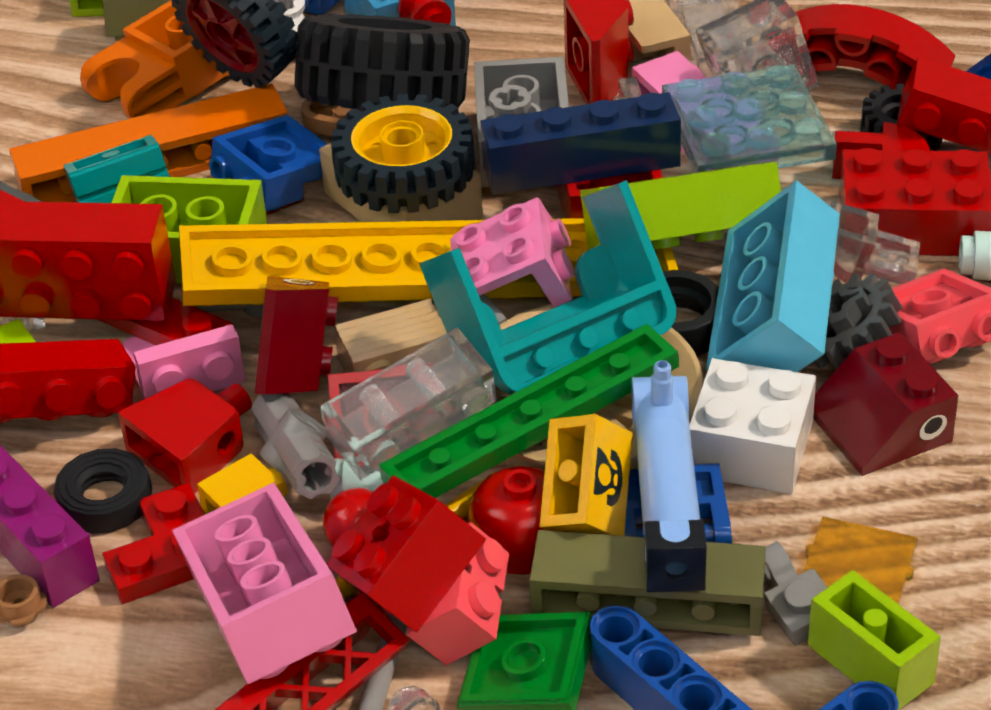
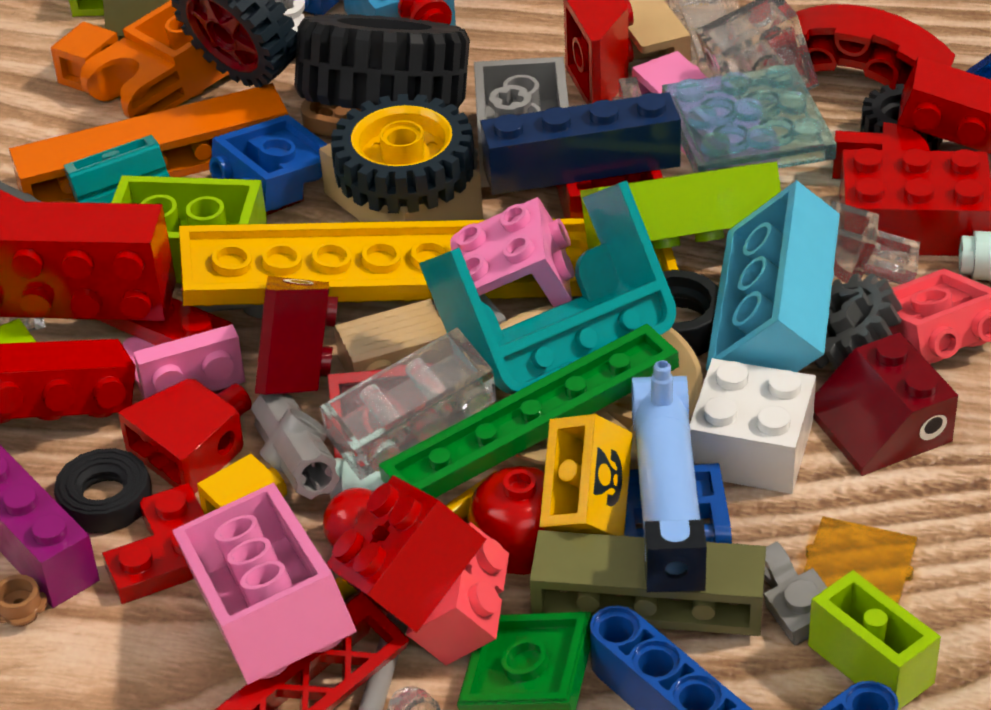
none -> orange brick [50,21,118,92]

